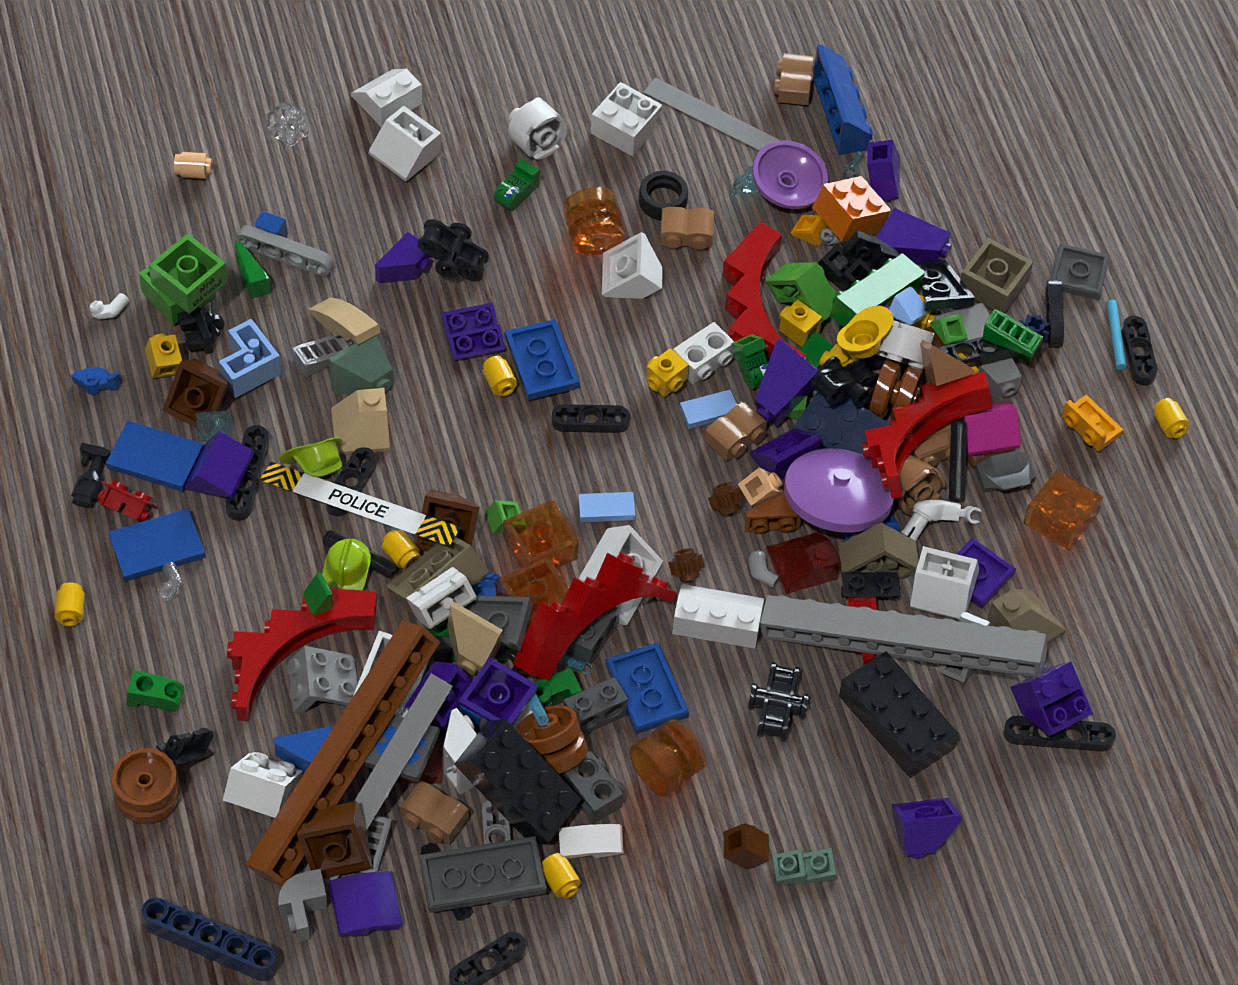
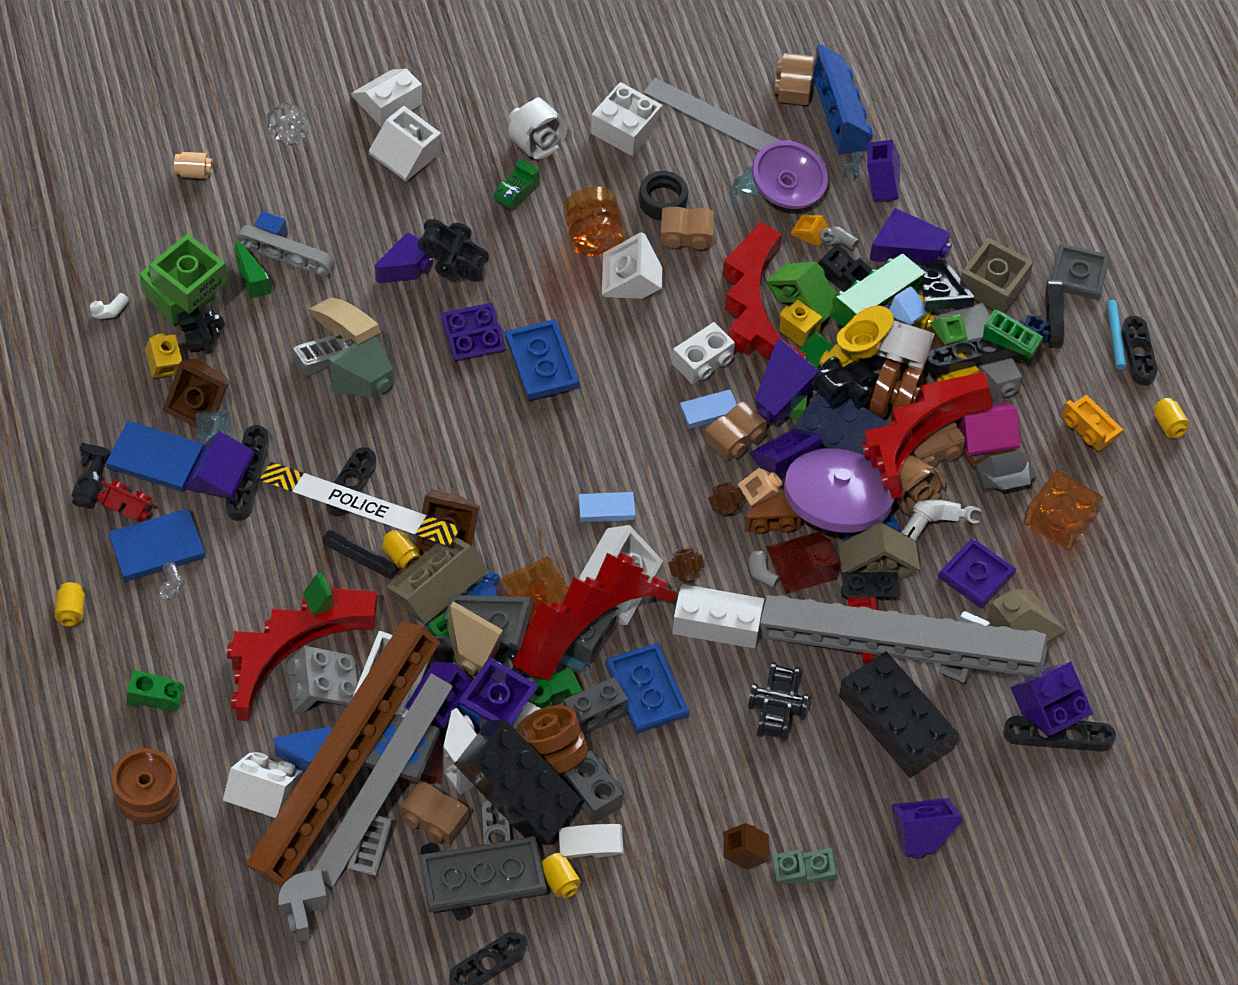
blue piece [71,367,122,395] -> none
dark blue beam [141,897,277,981] -> none
black hinge [156,728,214,765] -> none
light blue brick [219,319,281,398] -> none
lime piece [279,437,343,477] -> none
reddish brown slope [297,801,372,878] -> none
lime piece [322,539,371,590] -> none
dark purple slope [328,871,402,936] -> none
tan slope [331,388,390,455] -> none
white brick [406,567,476,629] -> none
yellow brick [483,356,517,396] -> none
bright green slope [486,500,525,533] -> none
clear orange brick [503,499,579,580] -> none
medium azure piece [528,693,550,726] -> none
black beam [552,404,630,433] -> none
clear orange wheel [629,719,706,797] -> none
yellow brick [646,348,689,397] -> none
green leg [731,334,768,389] -> none
orange brick [812,176,891,242] -> none
black slope [843,231,901,270] -> none
white slope [910,546,979,620] -> none
medium nougat slope [920,339,974,386] -> none
black axle [949,421,967,501] -> none

